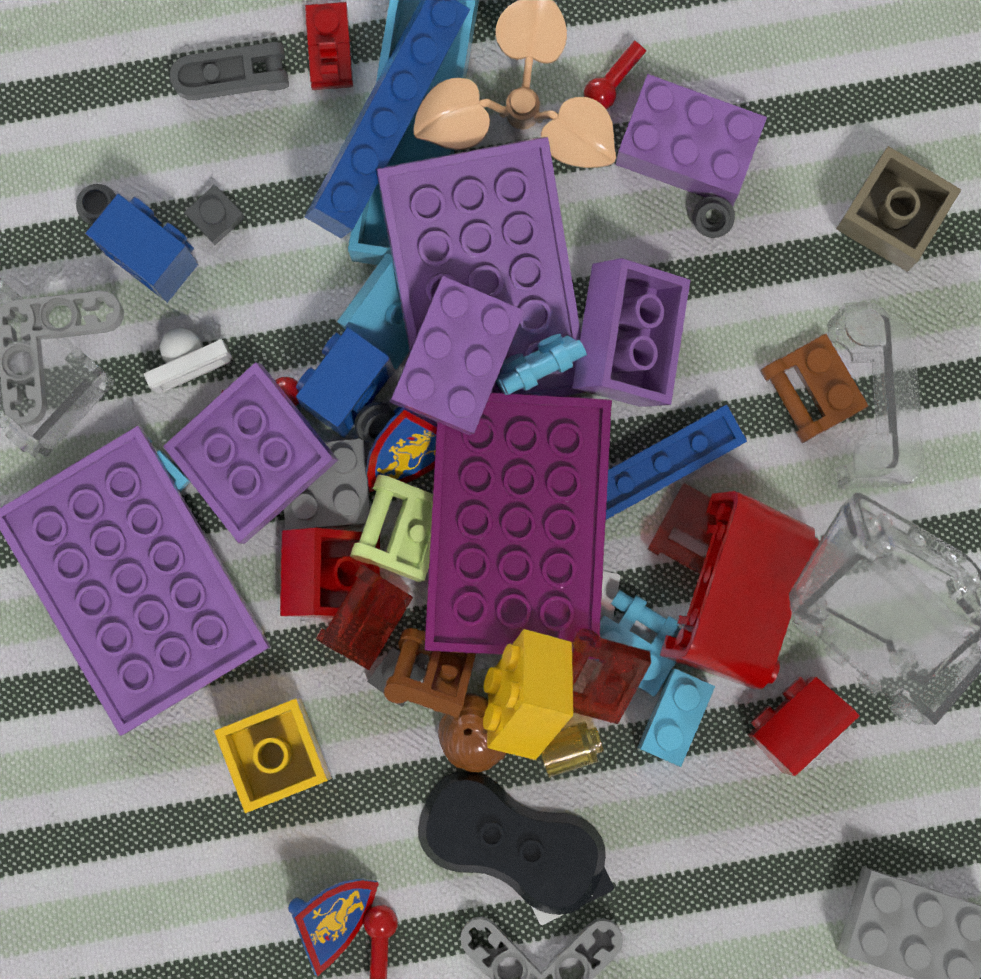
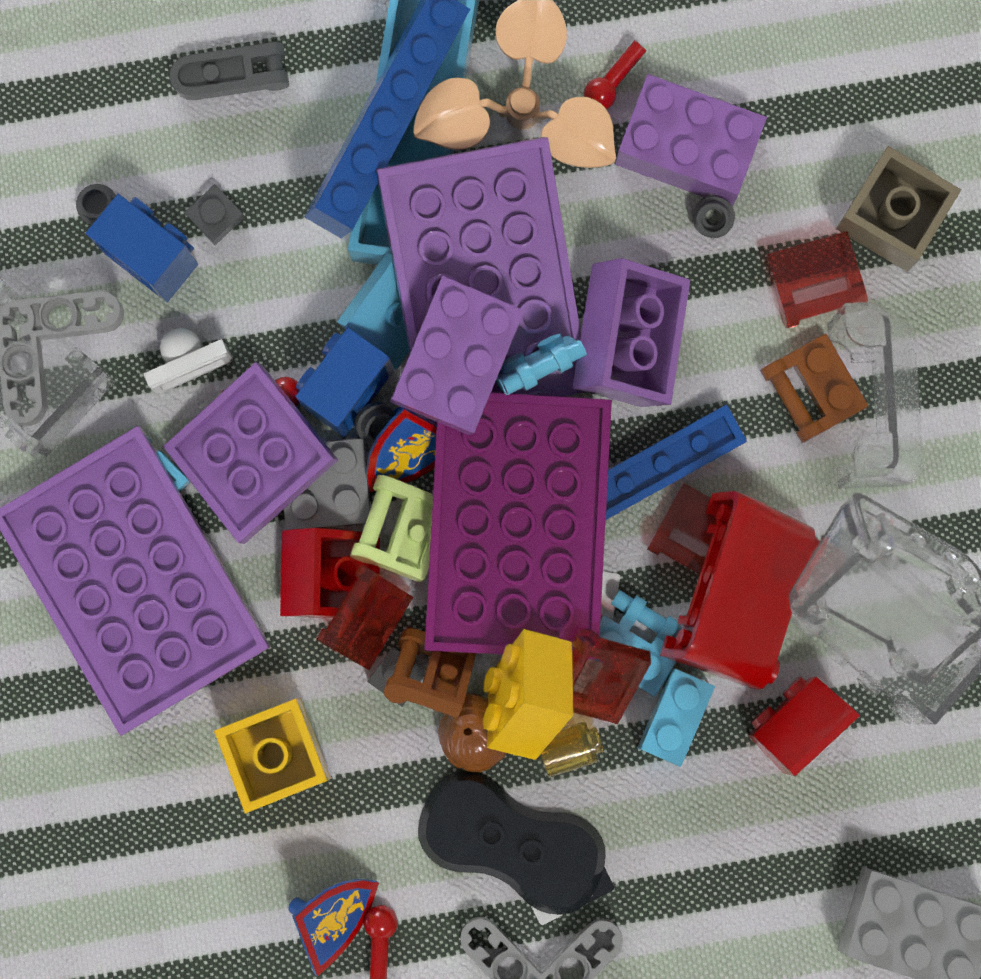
red plate [305,2,353,90] -> none
none -> clear red plate [764,231,868,328]

